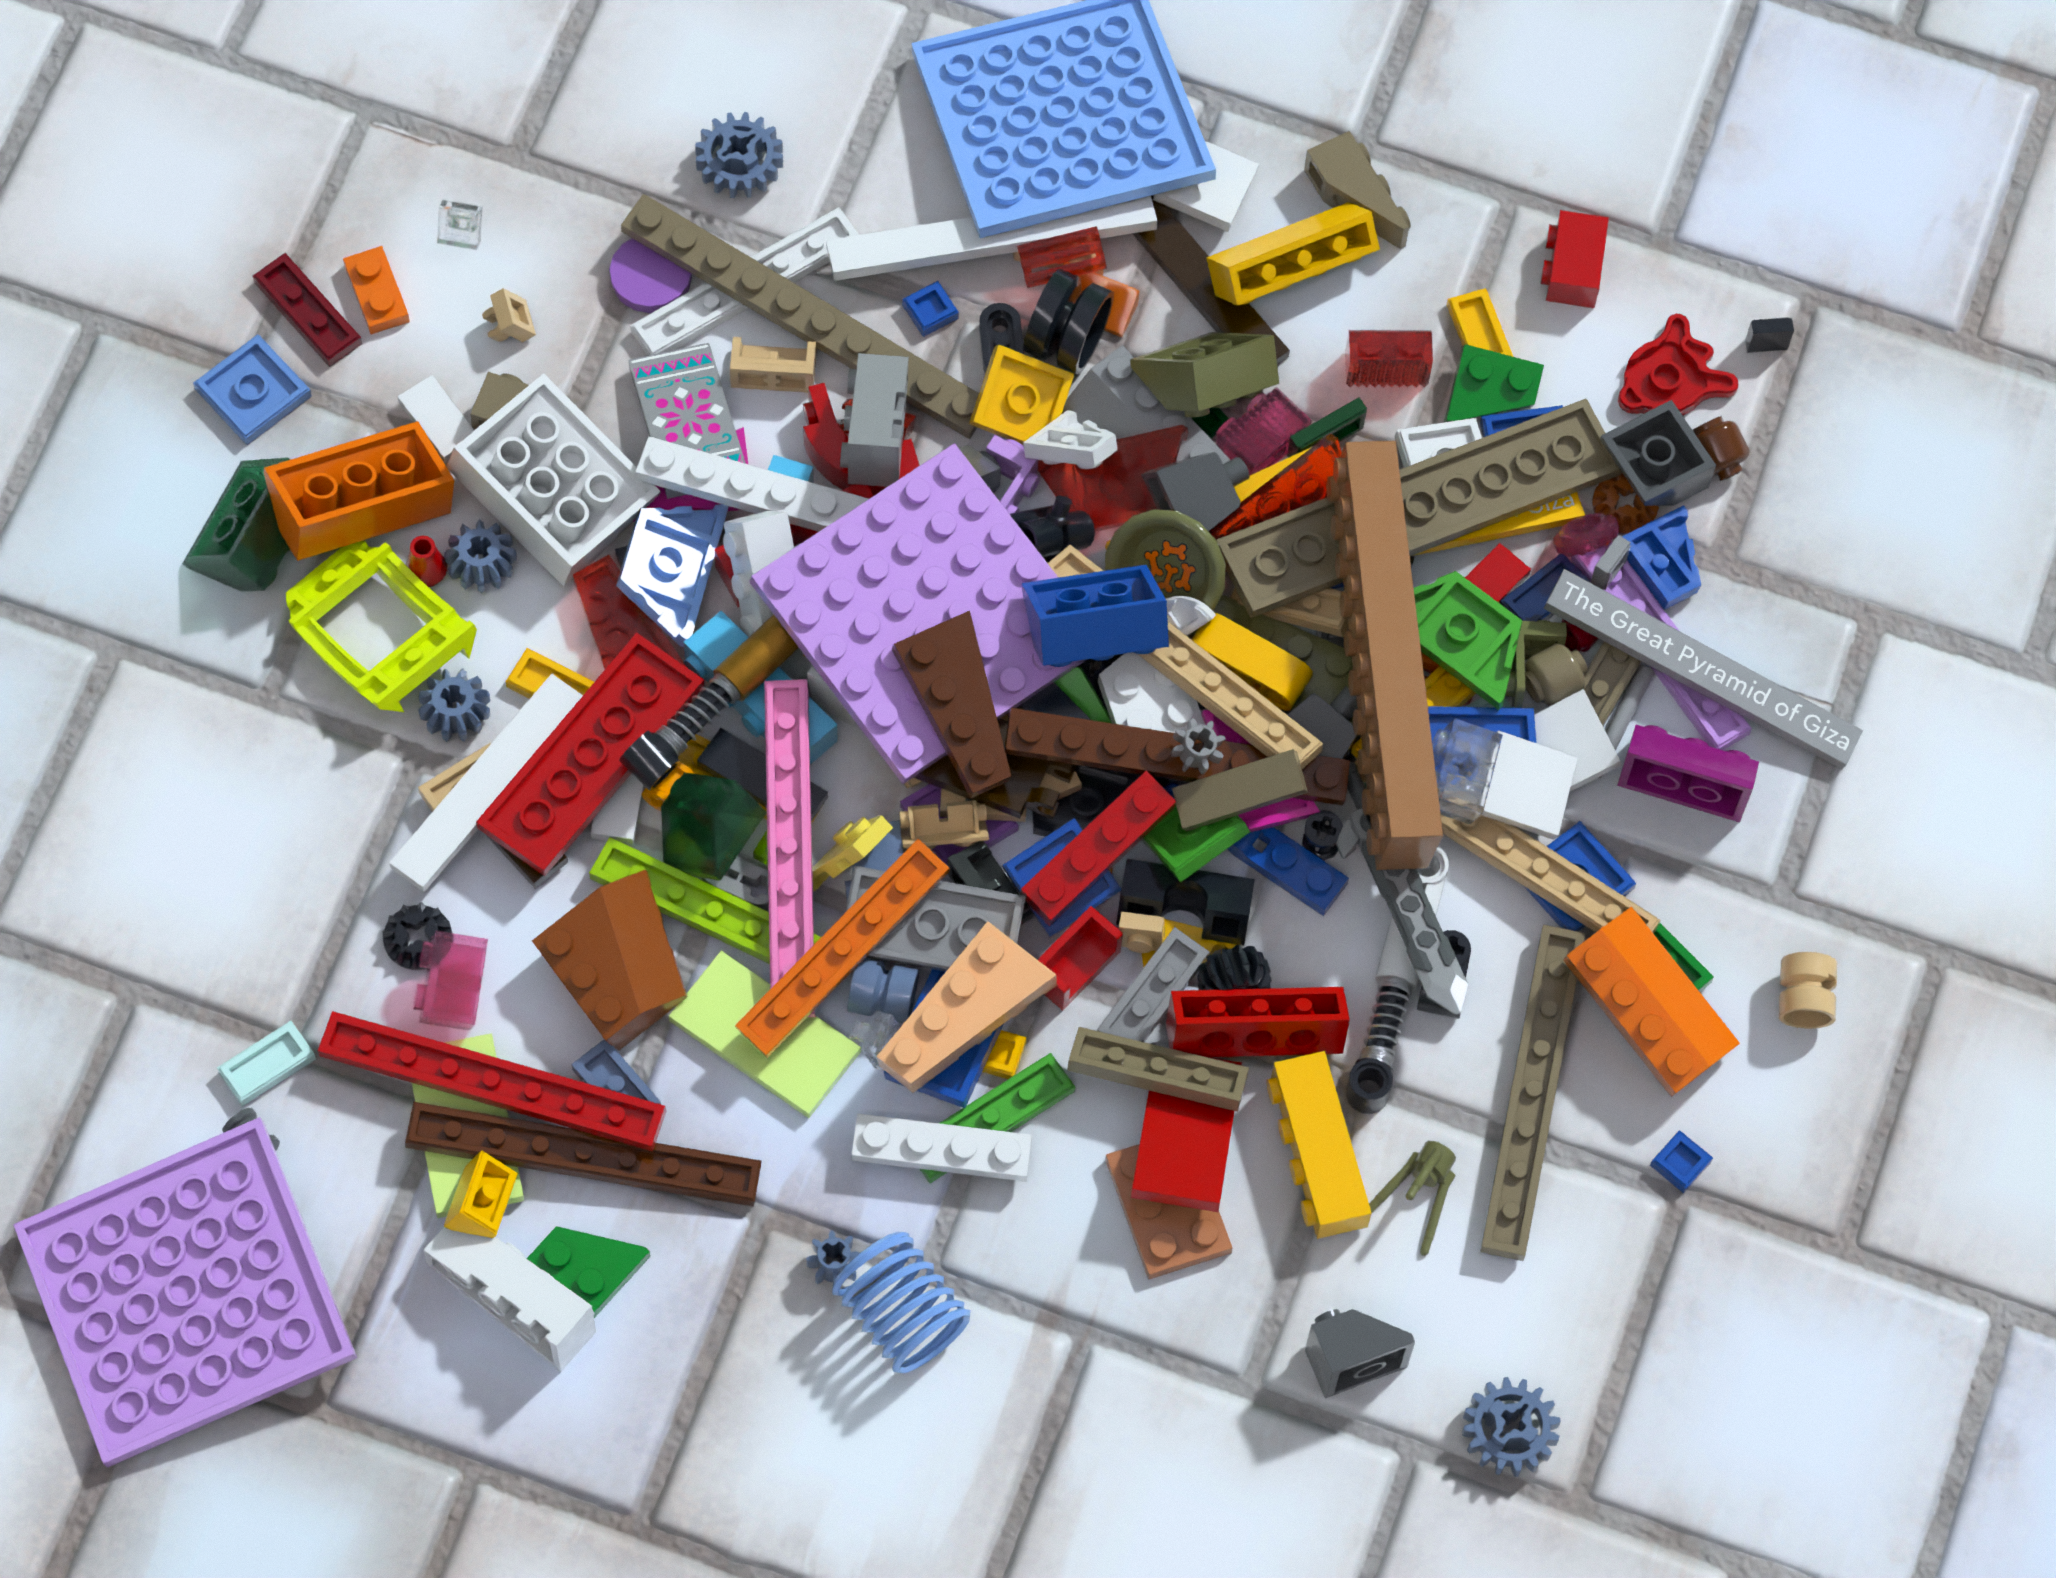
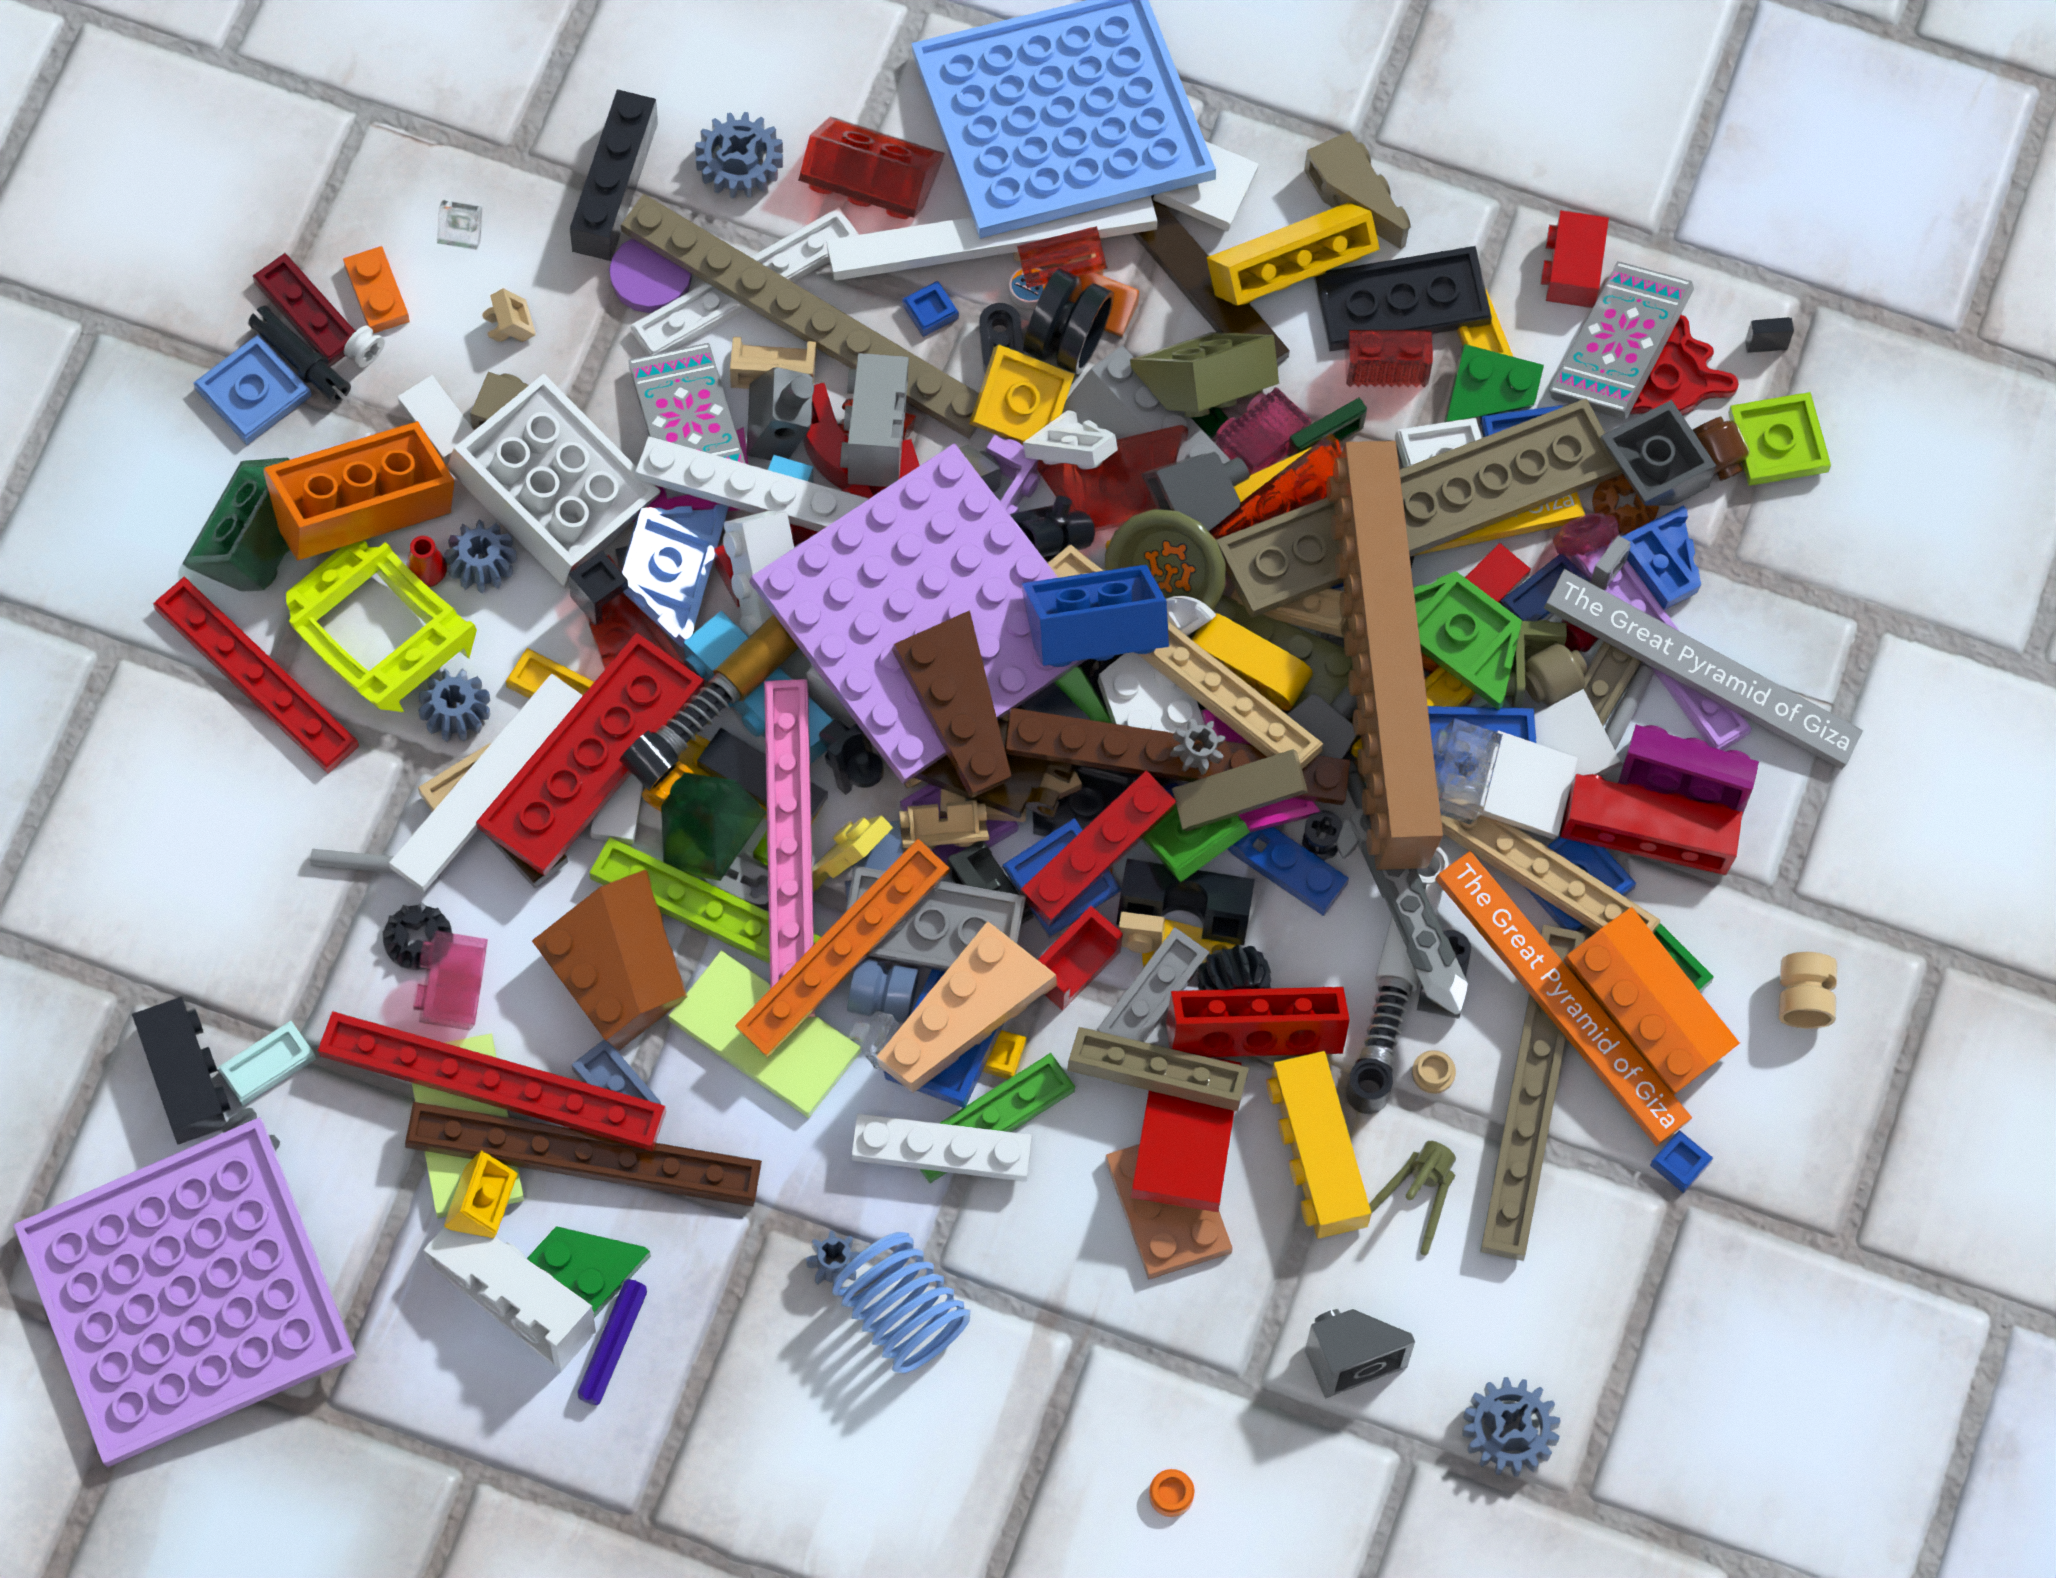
none -> black brick [132,996,231,1145]
none -> red tile [153,576,359,774]
none -> black pin [248,305,351,404]
none -> light grey bar [310,849,441,878]
none -> white bush [344,325,385,368]
none -> black panel [568,551,629,625]
none -> black brick [570,89,658,261]
none -> dark purple axle [577,1279,647,1405]
none -> dark grey torso [746,367,814,460]
none -> clear red slope [798,116,945,219]
none -> black hips [819,718,884,795]
none -> tile [1009,266,1050,309]
none -> orange tile [1149,1469,1195,1517]
none -> black tile [1314,246,1492,352]
none -> tan plate [1412,1050,1456,1094]
none -> orange tile [1435,851,1692,1147]
none -> light grey tile [1549,261,1694,420]
none -> red brick [1560,774,1743,875]
none -> lime plate [1728,392,1831,486]

